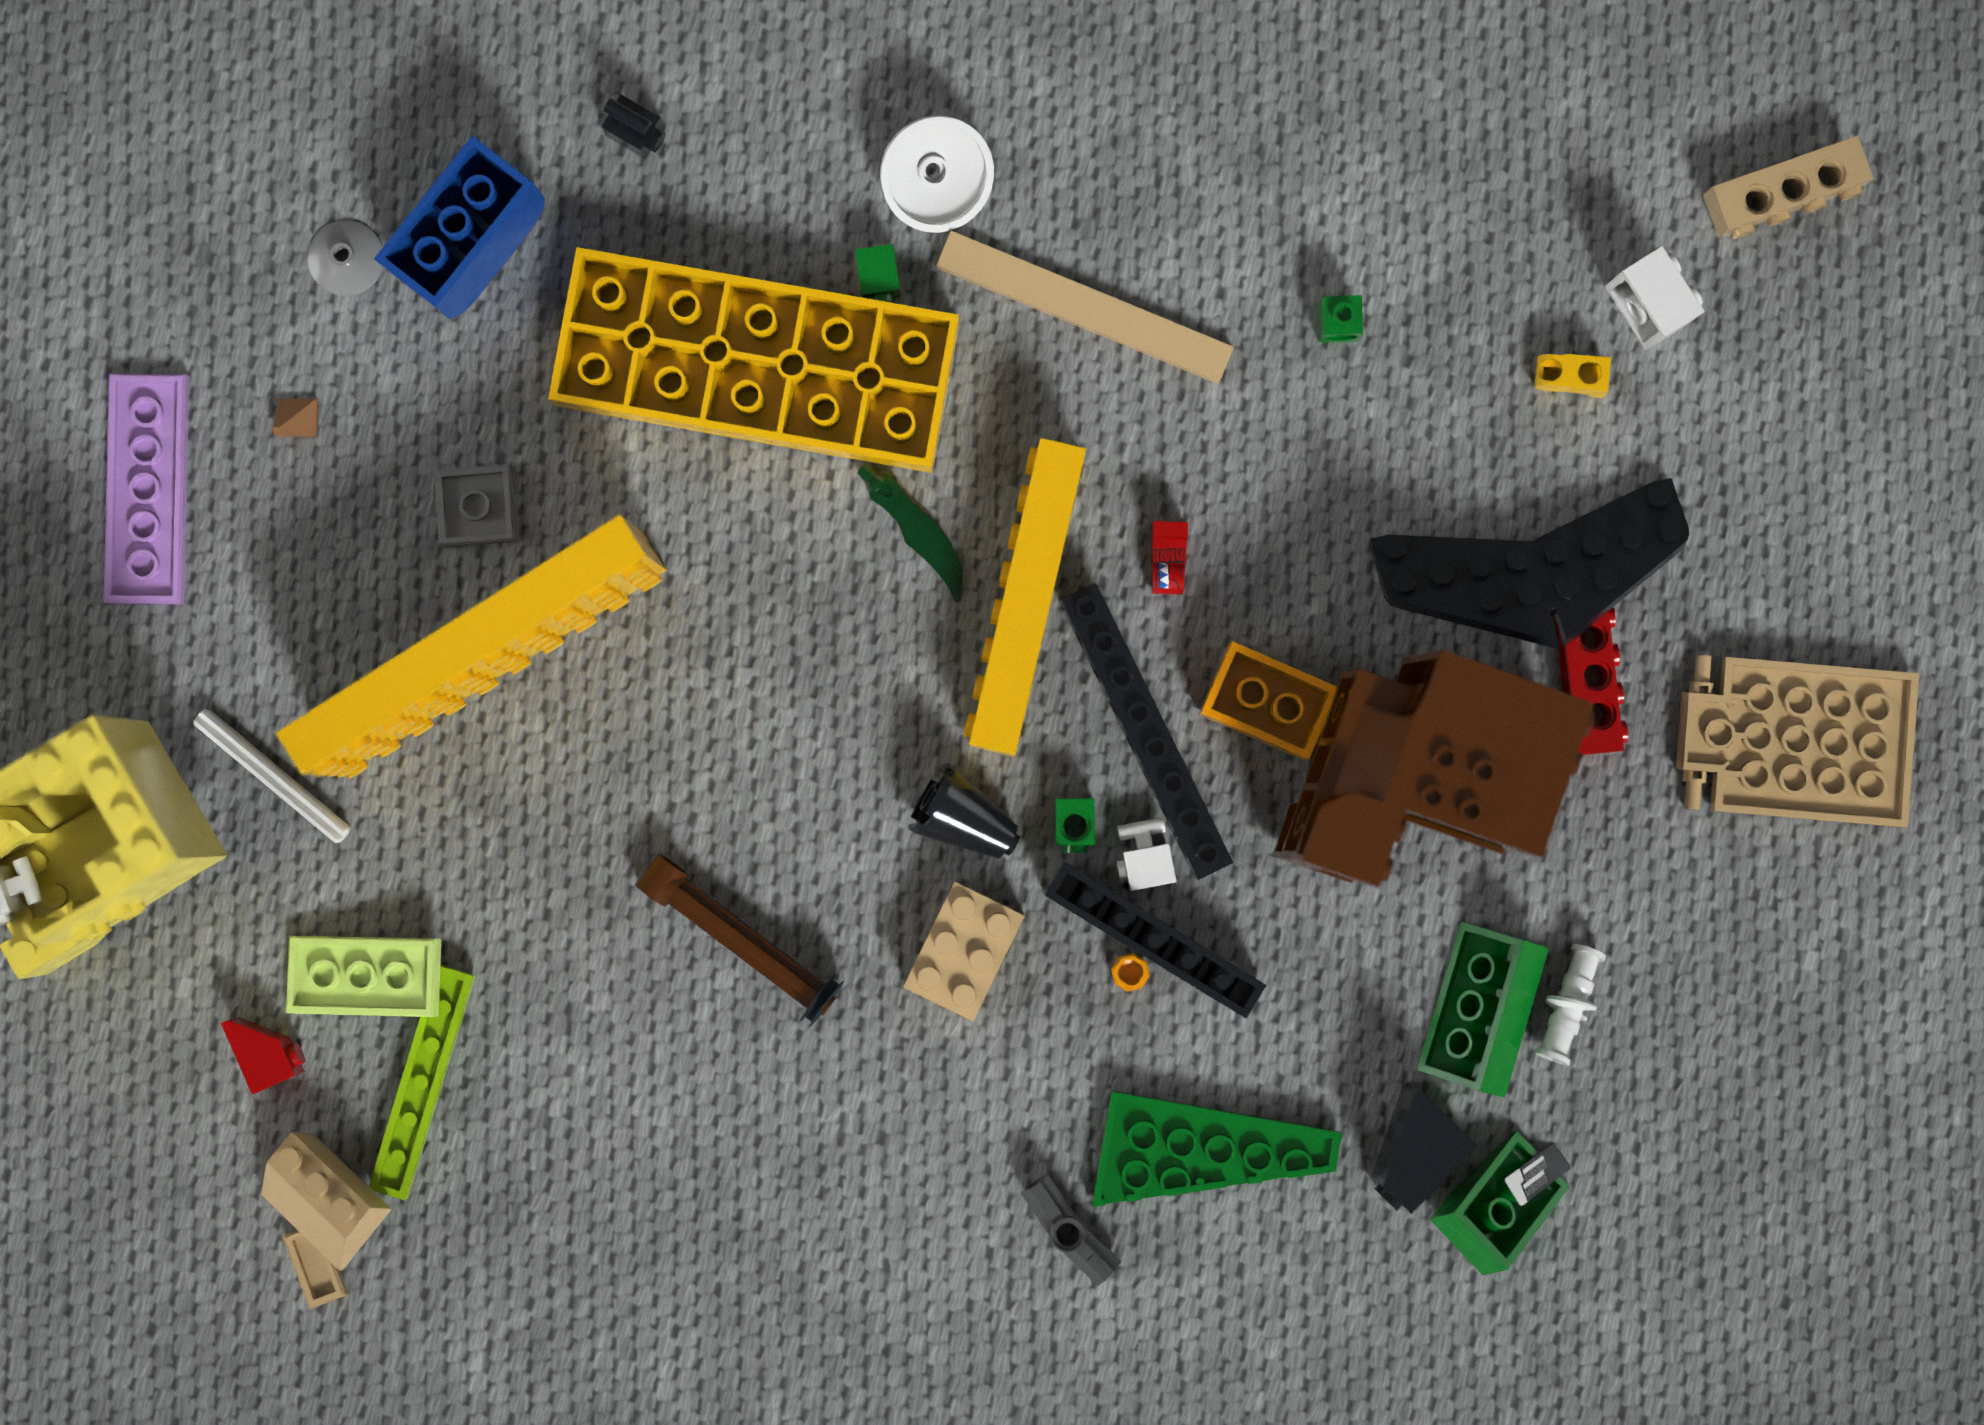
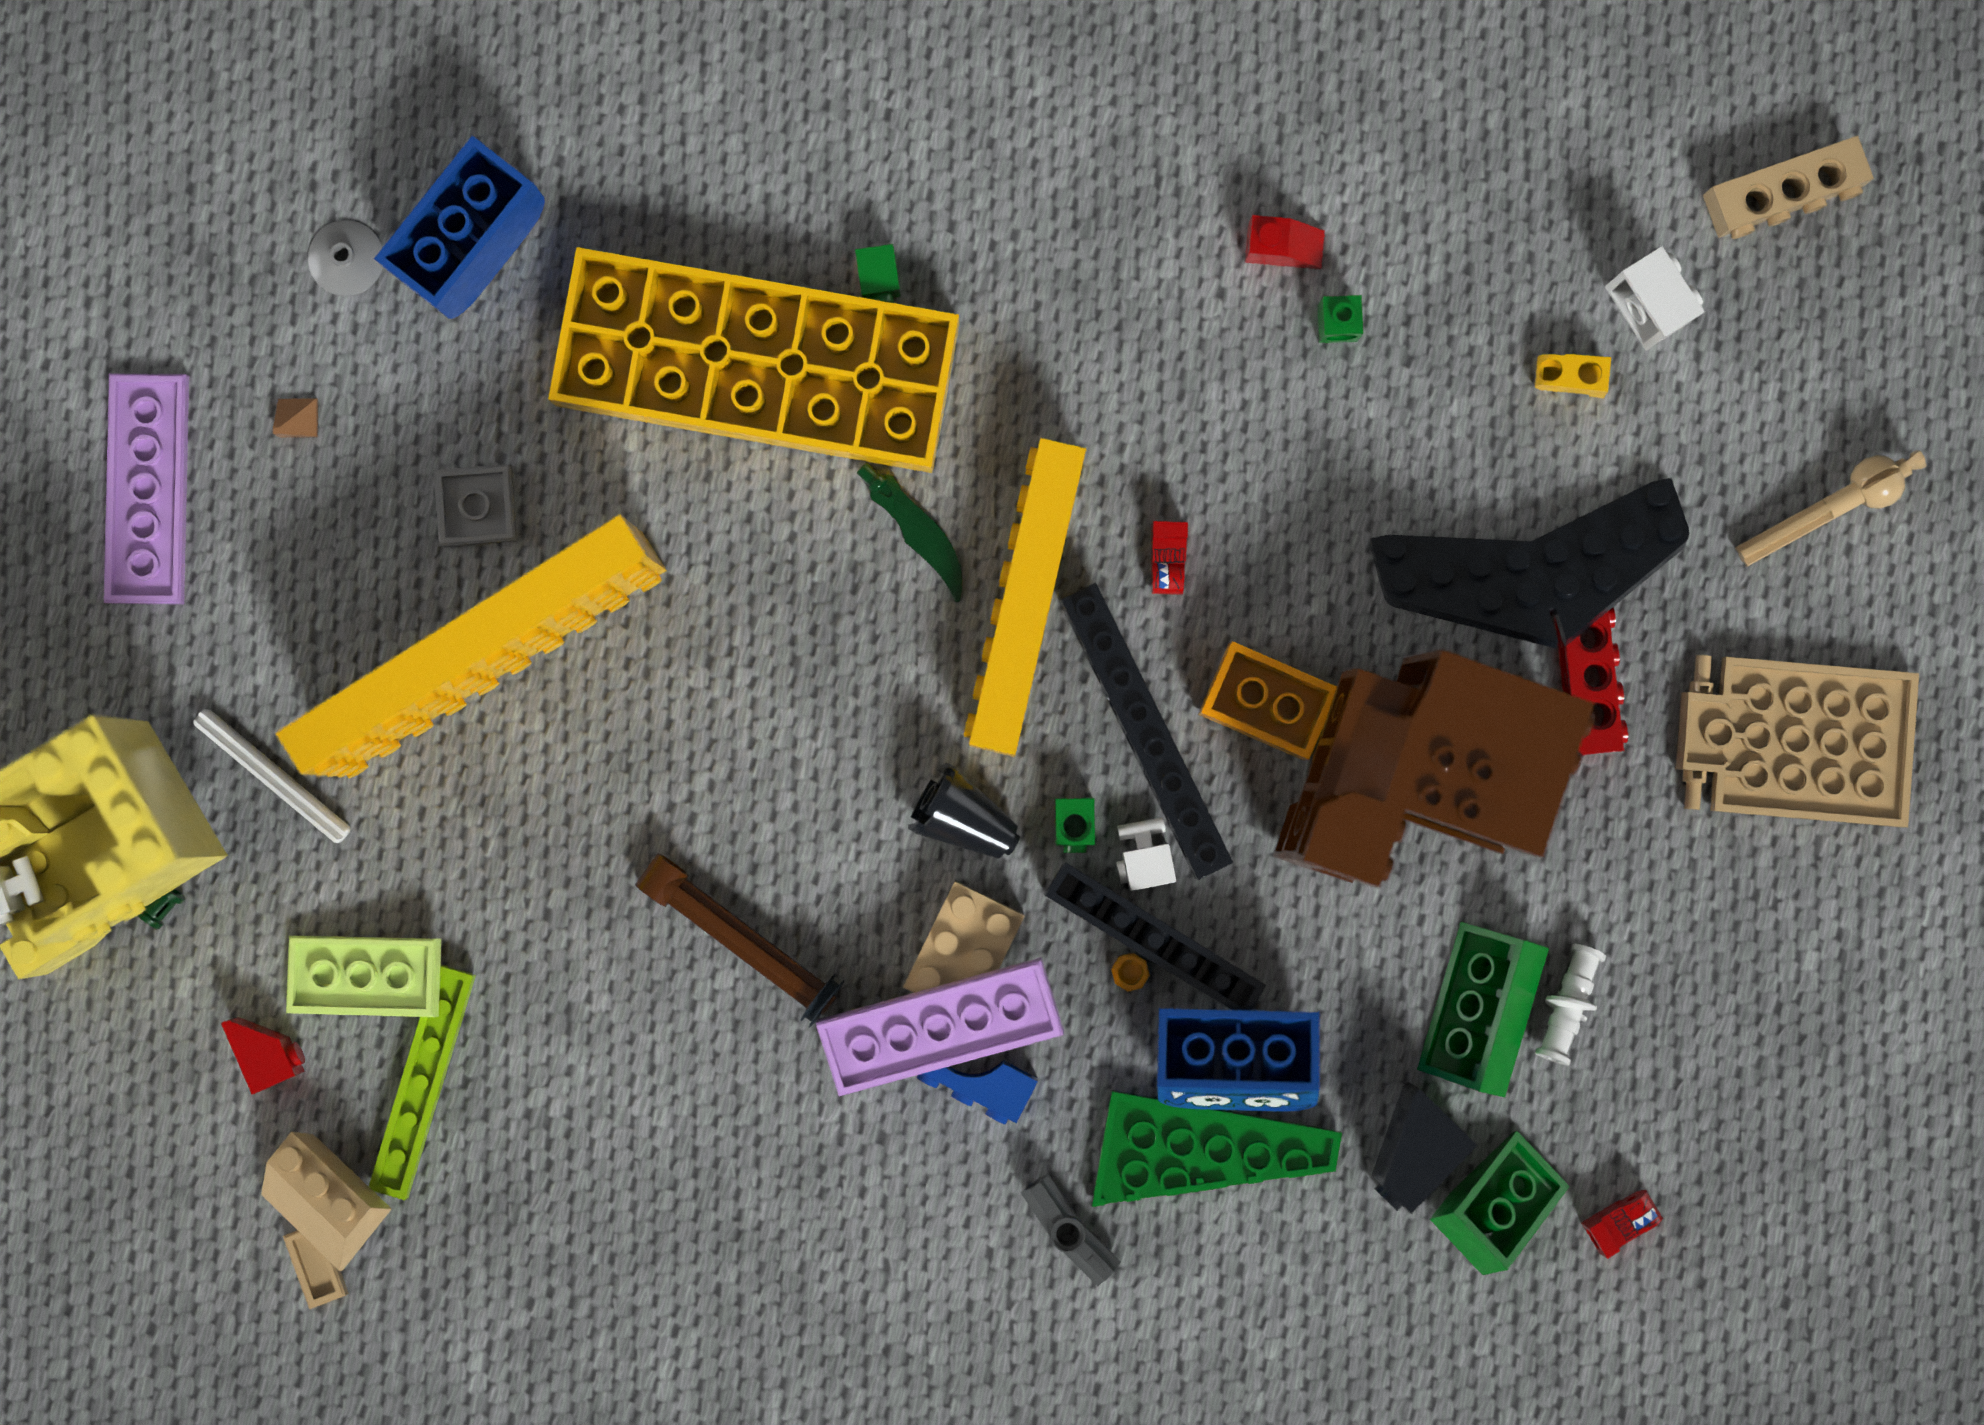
black brick [601,94,666,159] -> none
white dish [880,115,994,233] -> none
tan tile [936,231,1234,384] -> none
sticker [1505,1143,1570,1206] -> none
none -> dark green bush [138,888,185,929]
none -> lavender tile [816,957,1064,1096]
none -> blue arch [916,1060,1038,1125]
none -> blue brick [1157,1008,1320,1111]
none -> red slope [1245,215,1325,270]
none -> red leg [1581,1190,1663,1259]
none -> tan piece [1735,450,1926,567]

